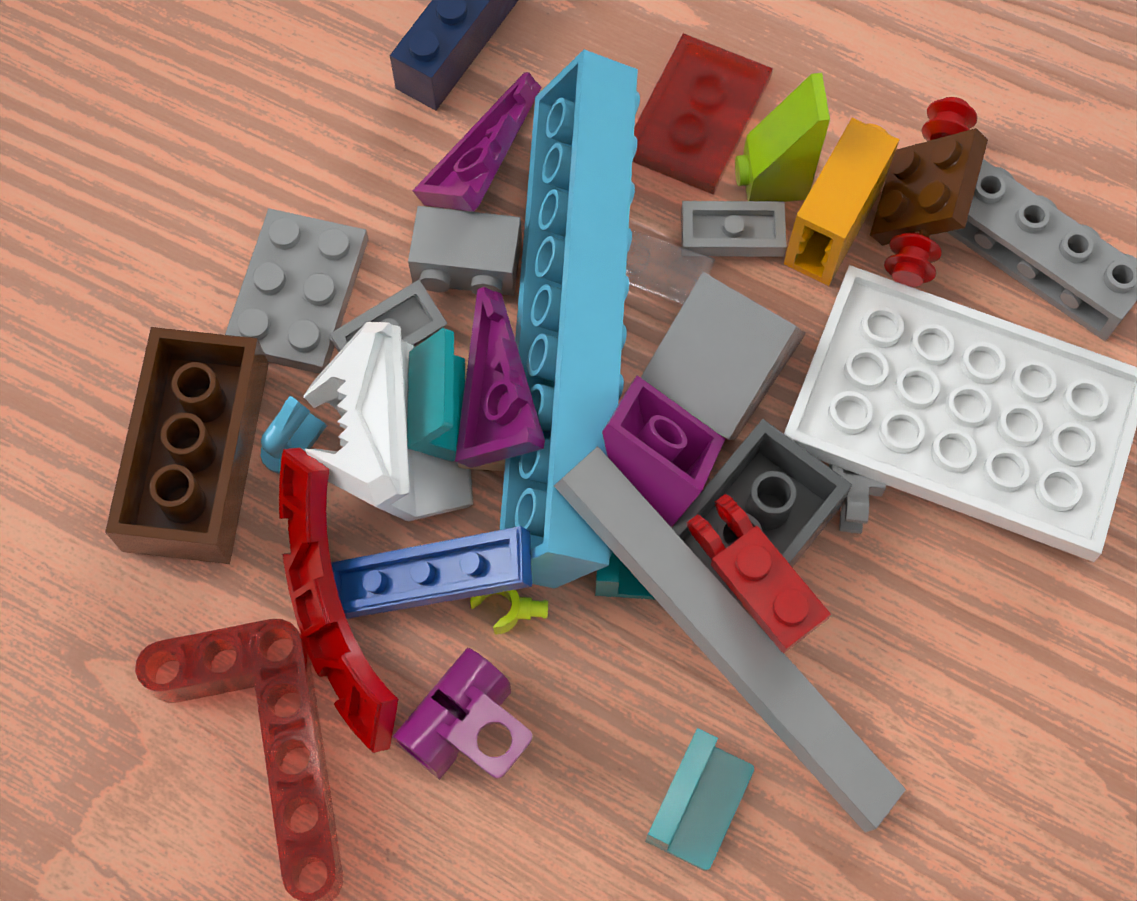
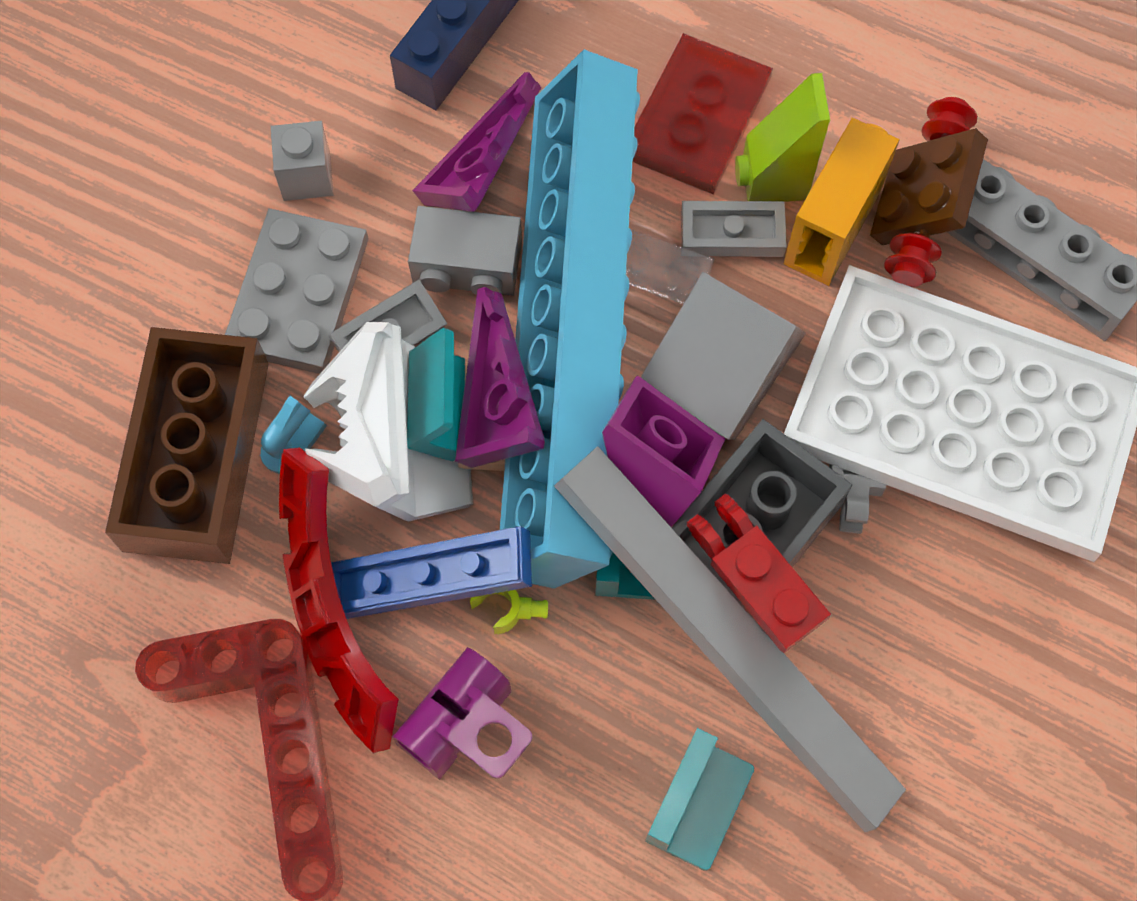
none -> light grey brick [271,121,334,201]

